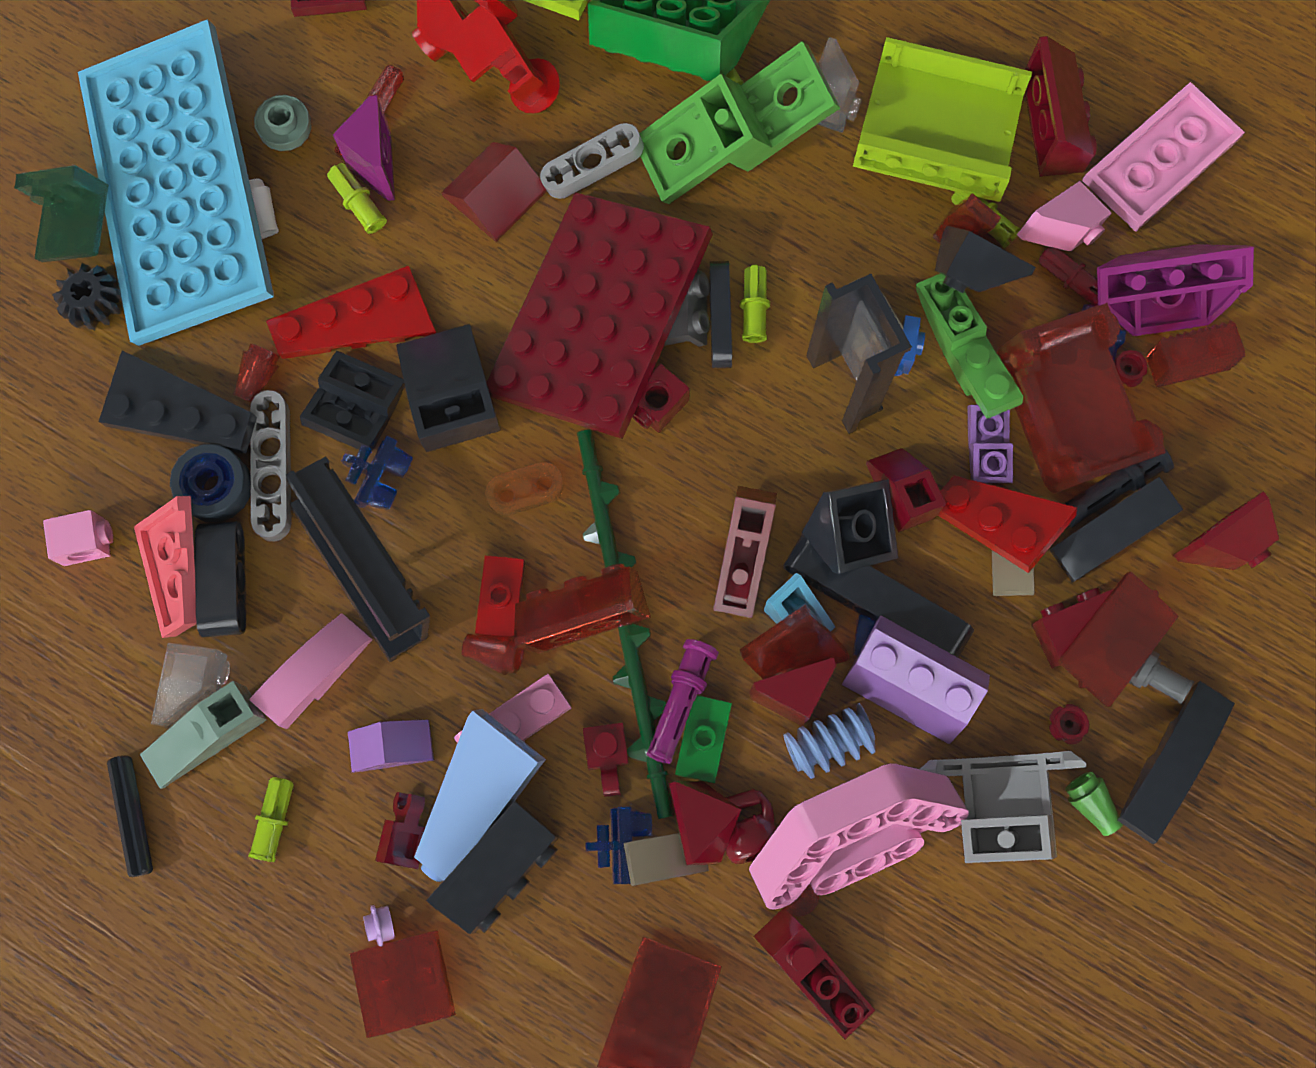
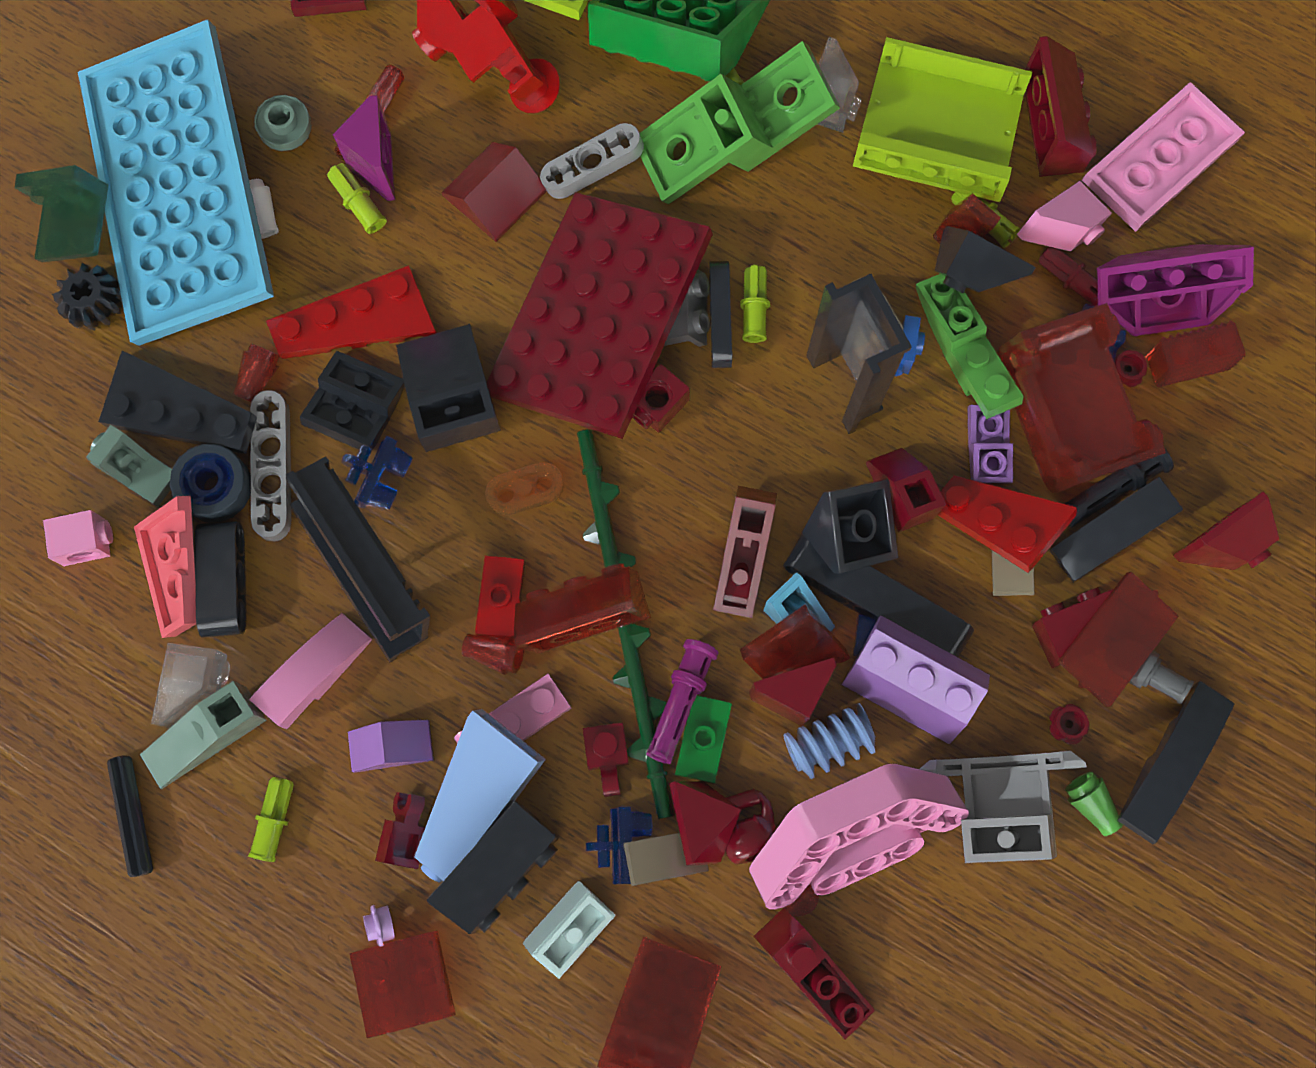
none -> sand green bracket [86,425,172,507]
none -> light aqua slope [523,881,616,979]

